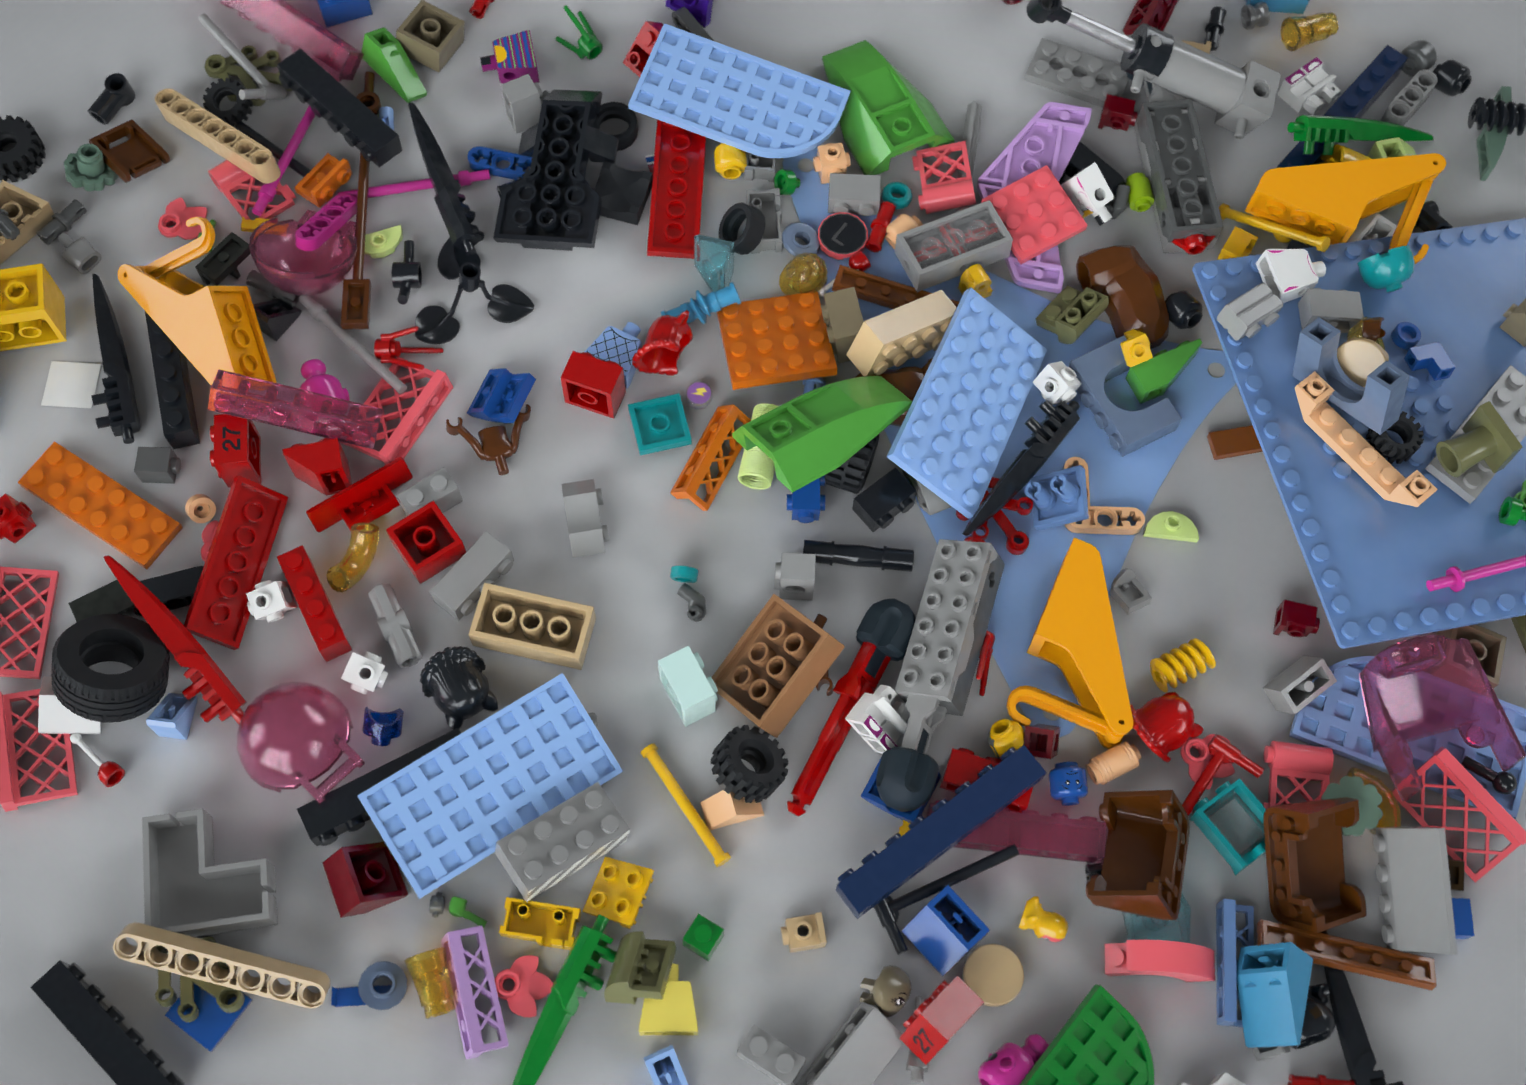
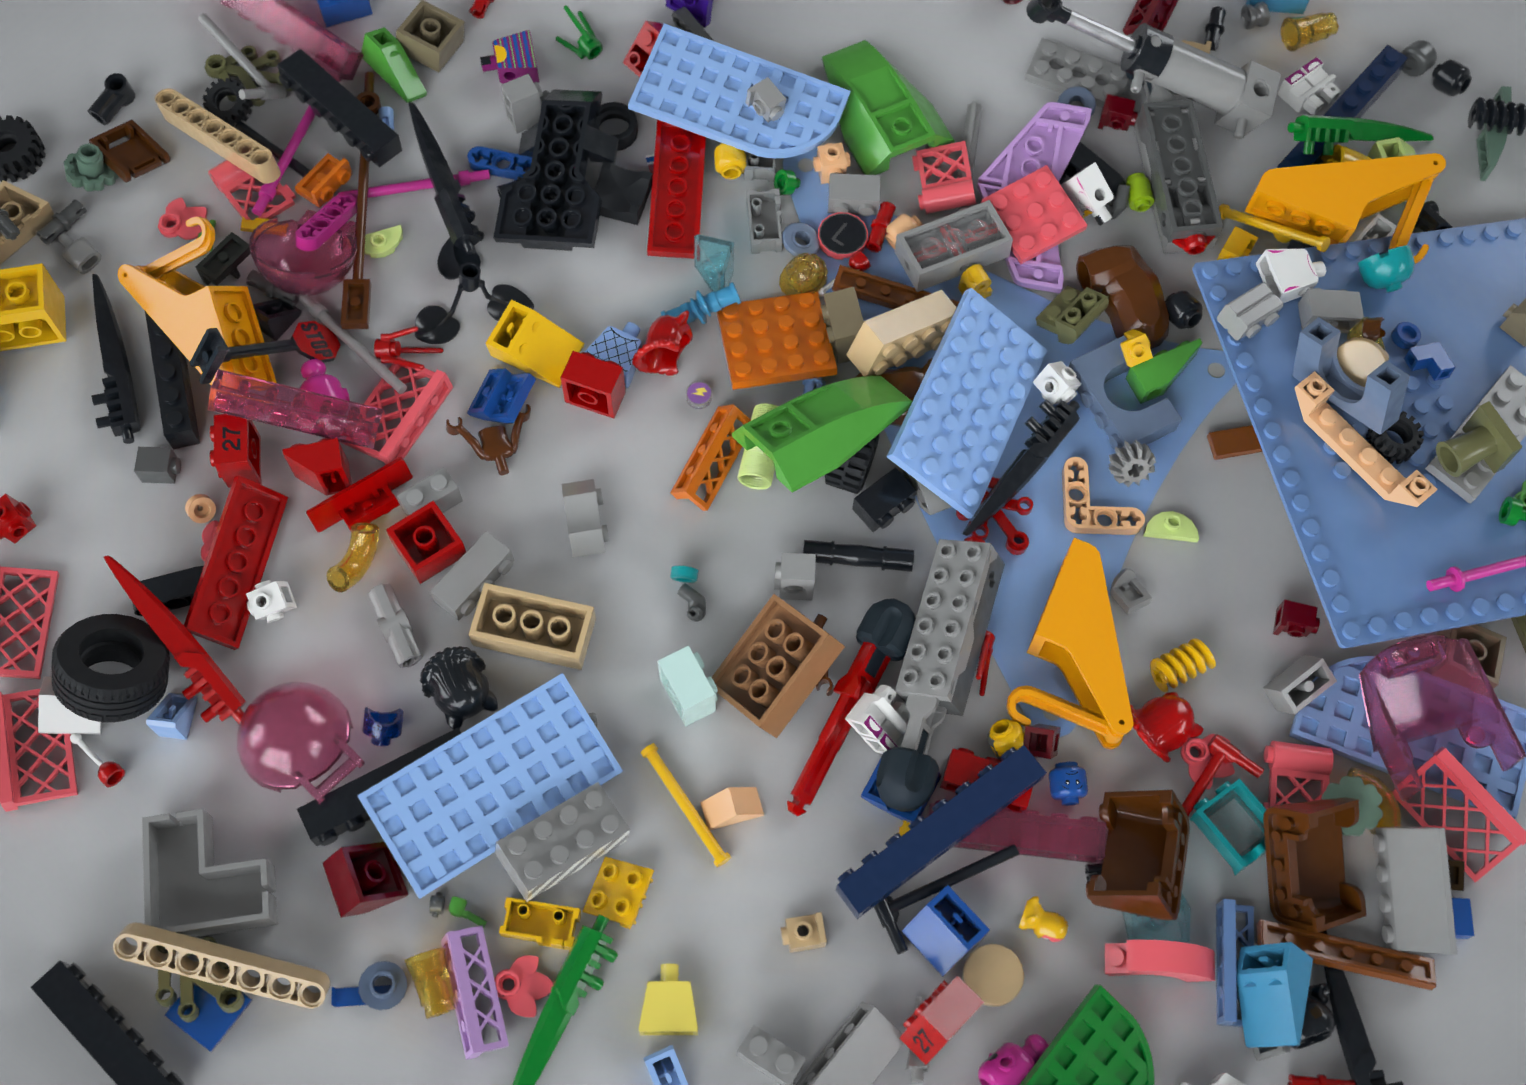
orange plate [18,441,183,570] -> none
white sticker [41,361,101,408] -> none
pearl dark grey panel [68,580,135,622] -> none
red brick [277,545,352,662] -> none
white brick [341,651,388,695] -> none
black piece [392,240,422,304] -> none
olive brick [604,931,677,1004] -> none
teal plate [628,393,692,456] -> none
green brick [682,913,724,961] -> none
black tyre [710,725,788,803] -> none
black tyre [718,202,765,255] -> none
blue brick [786,475,825,523] -> none
dark tan piece [860,966,911,1017] -> none
teal piece [882,182,913,209] -> none
medium blue plate [1025,465,1089,531] -> none
light nougat head [1086,741,1141,785] -> none
light grey beam [1380,70,1438,126] -> none
black bar [1461,756,1517,794] -> none
none -> black piece [190,321,341,384]
none -> yellow slope [485,300,585,388]
none -> light grey brick [746,77,786,122]
none -> sand blue piece [1057,87,1096,116]
none -> light grey gear [1108,440,1156,487]

